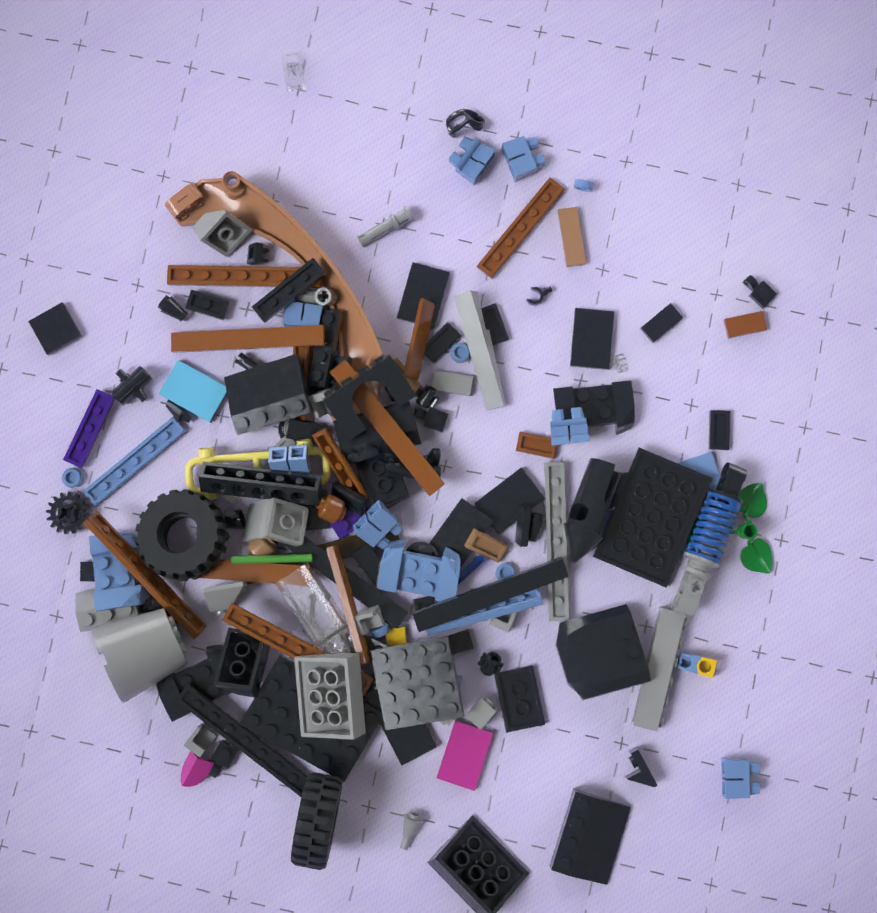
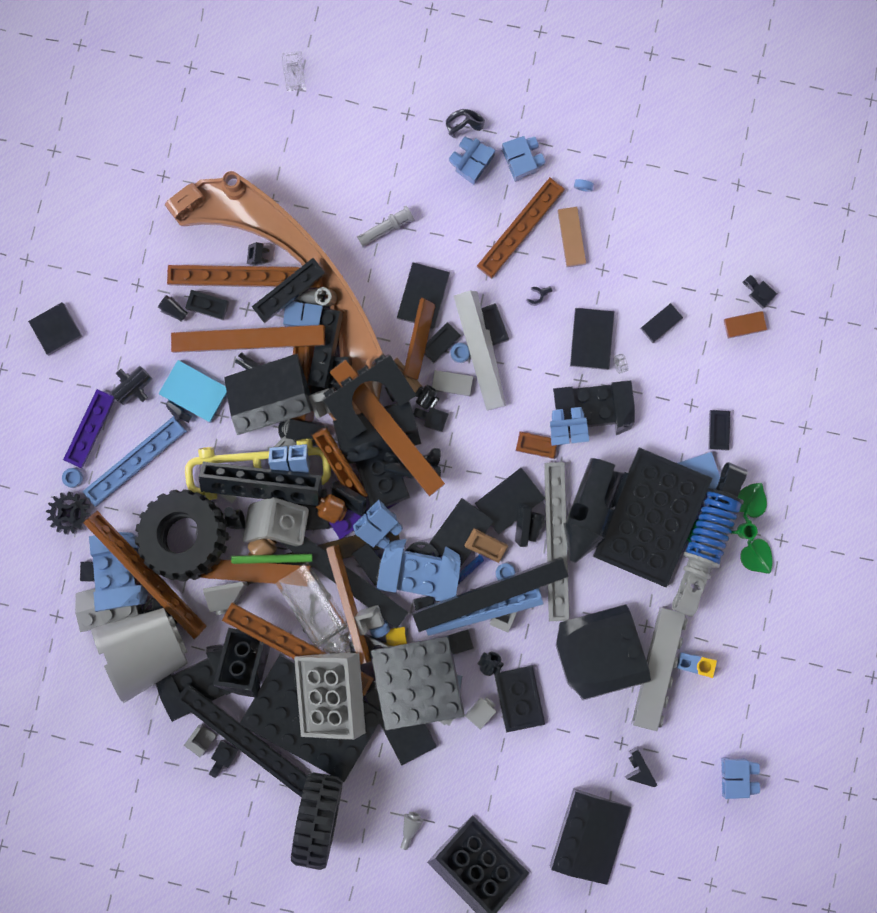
dark pink brick [180,751,214,787] -> none
light grey slope [192,210,253,257] -> none
dark pink tile [436,720,493,791] -> none

